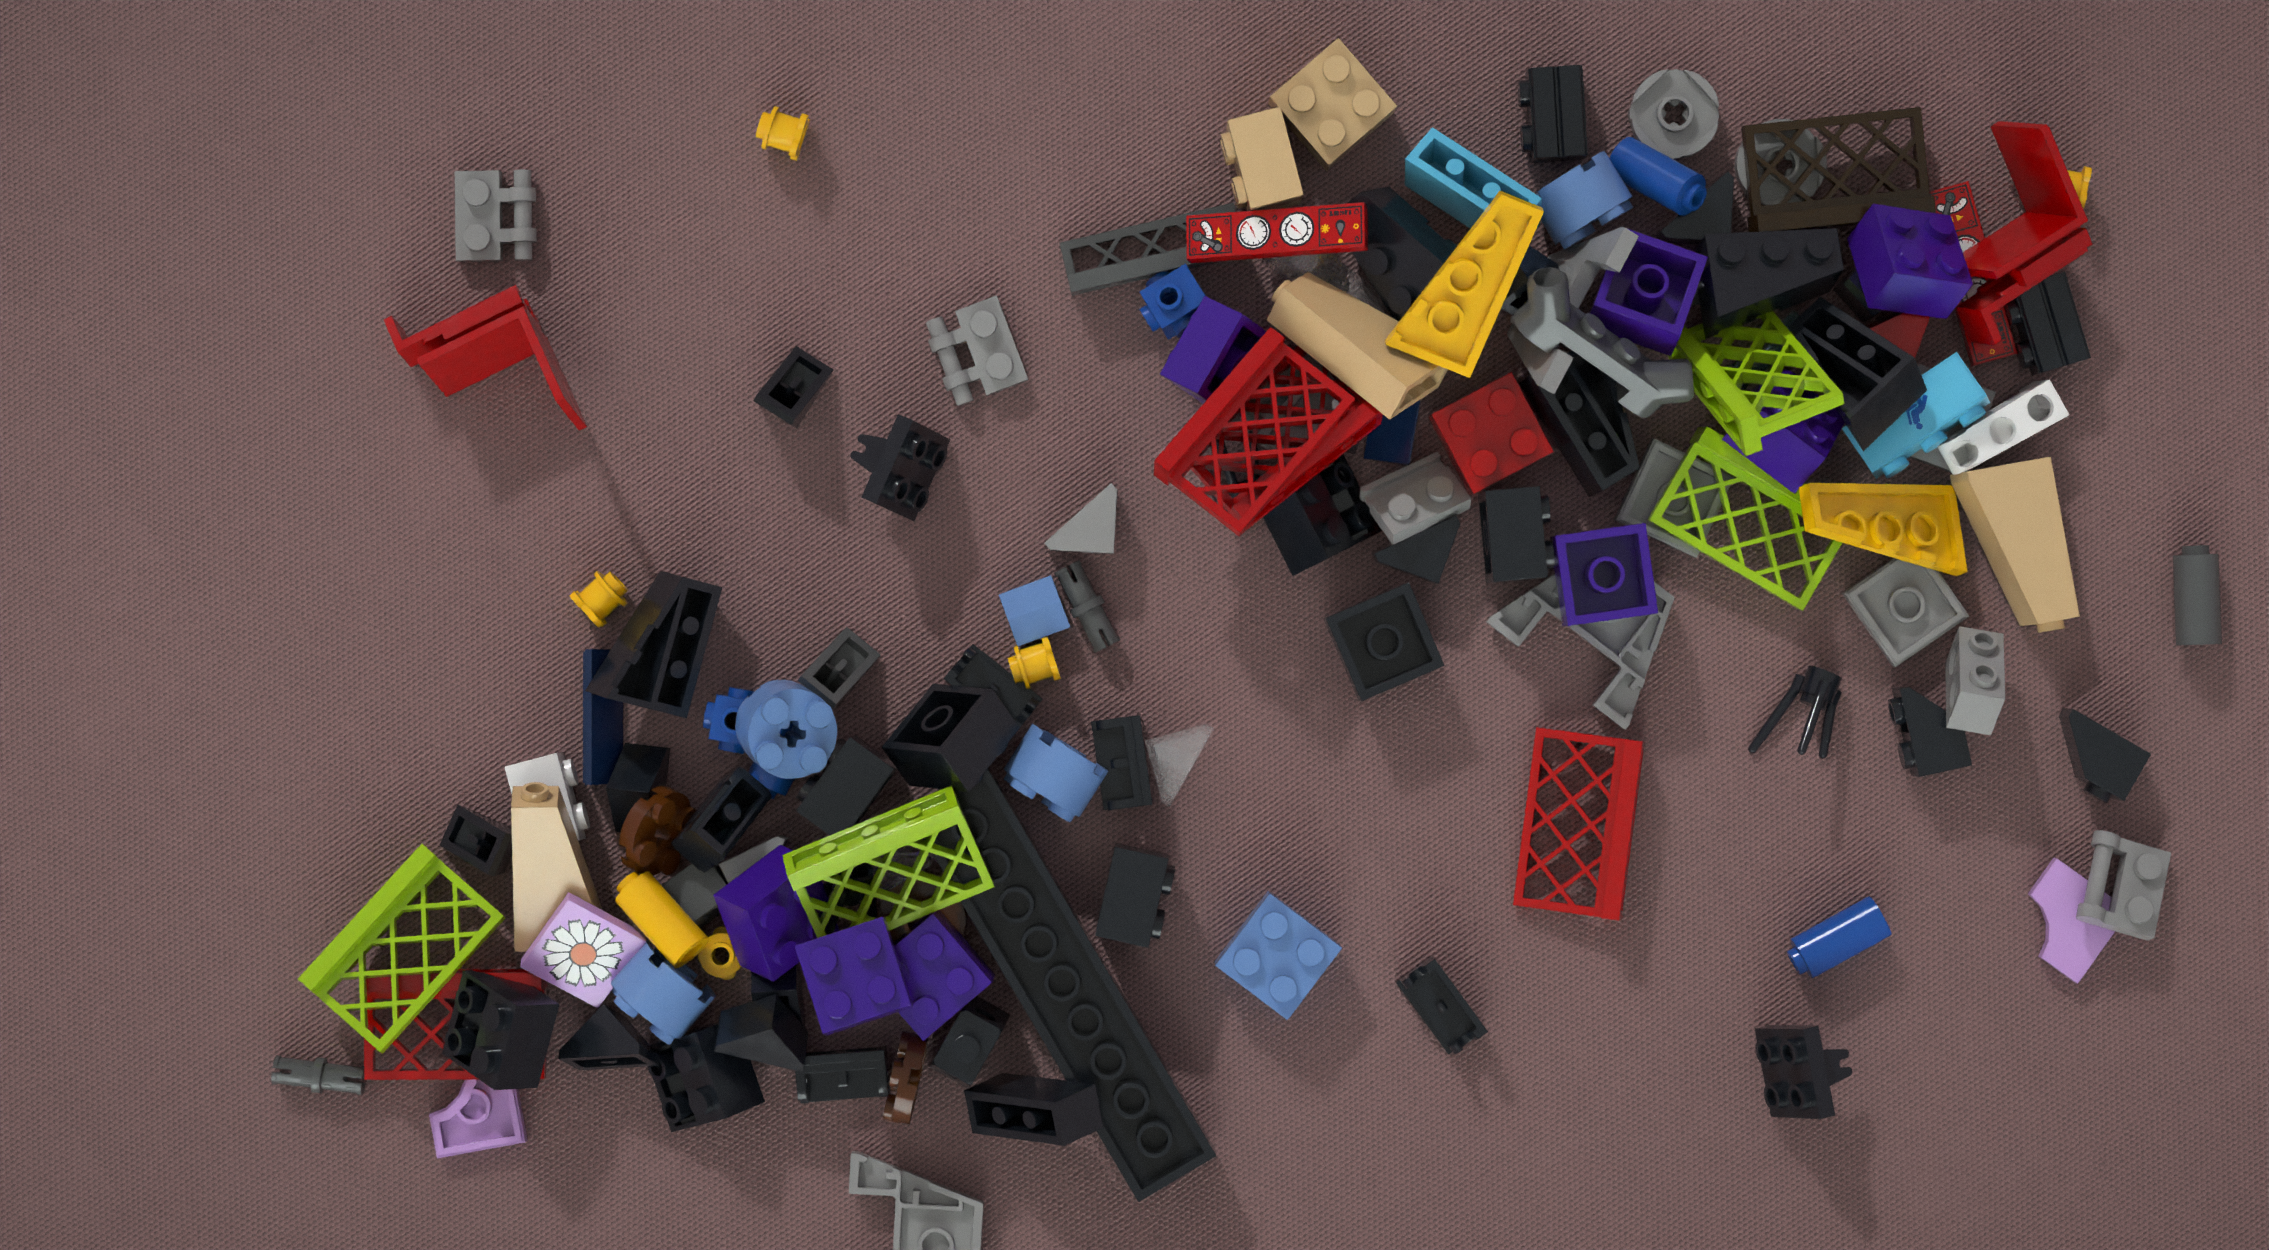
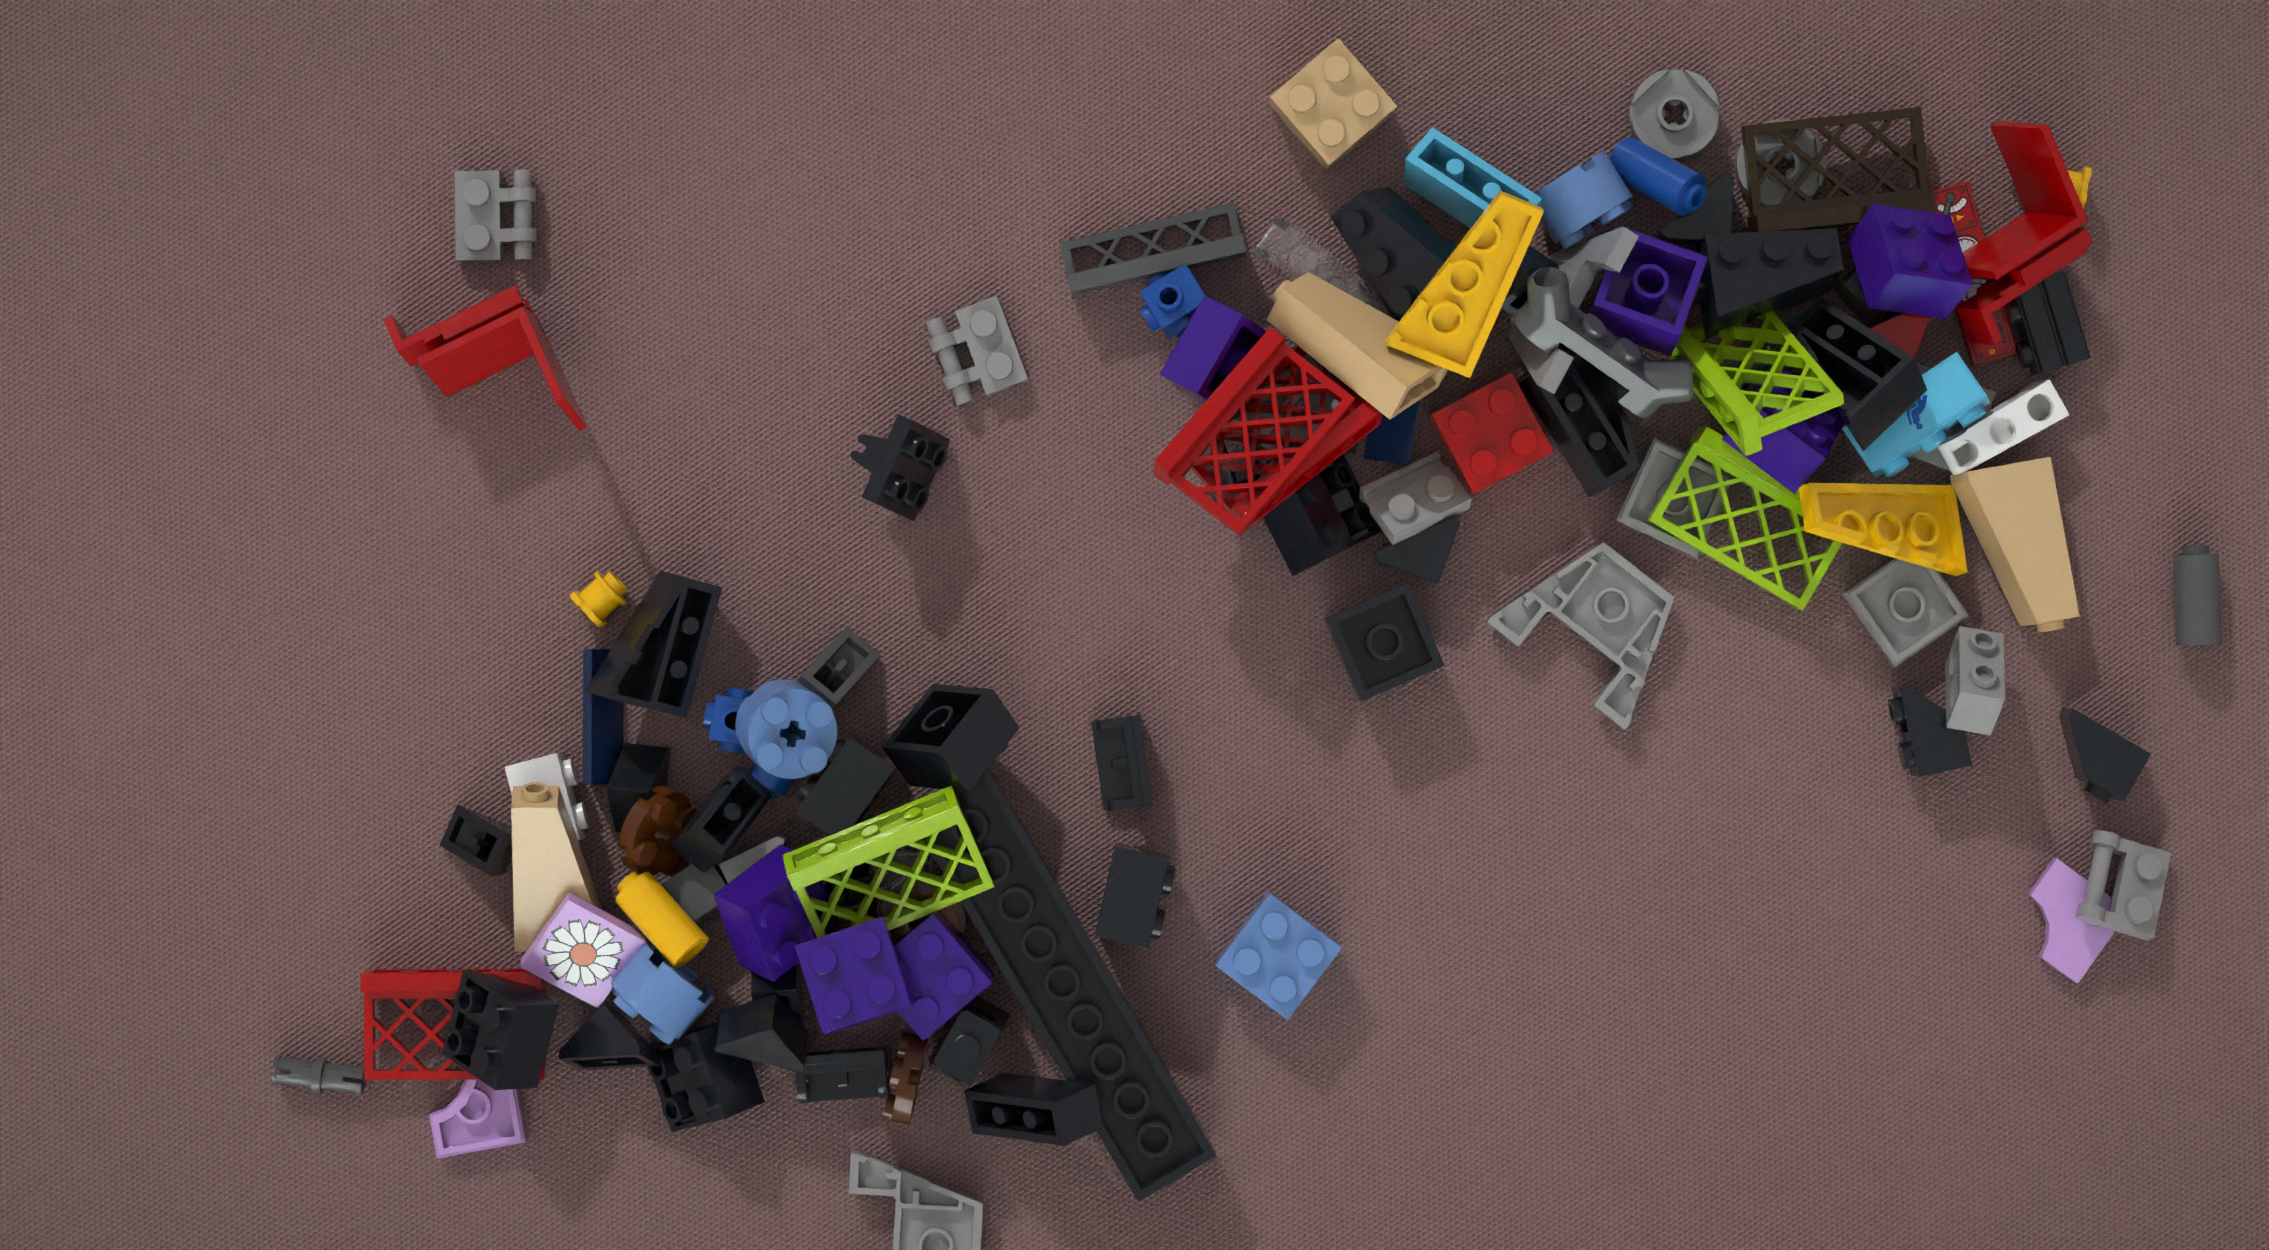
lime fence [298,844,506,1054] -> none
yellow brick [698,926,741,980] -> none
black slope [754,346,833,429] -> none
yellow brick [756,106,810,161] -> none
black hinge [944,644,1043,735] -> none
medium blue piece [999,575,1070,646] -> none
medium blue brick [1004,723,1109,822] -> none
yellow brick [1007,636,1061,690] -> none
light grey slope [1044,483,1117,554] -> none
dark grey pin [1054,560,1120,653] -> none
clear slope [1145,723,1214,807] -> none
red tile [1186,202,1368,263] -> none
tan brick [1220,106,1304,211] -> none
black hinge [1395,955,1488,1054] -> none
black brick [1478,486,1555,583] -> none
red fence [1513,727,1645,921] -> none
black brick [1518,65,1588,163] -> none
dark purple brick [1550,523,1658,627] -> none
black plant [1748,665,1842,759] -> none
black plate [1755,1025,1852,1119] -> none
blue brick [1787,896,1892,979] -> none

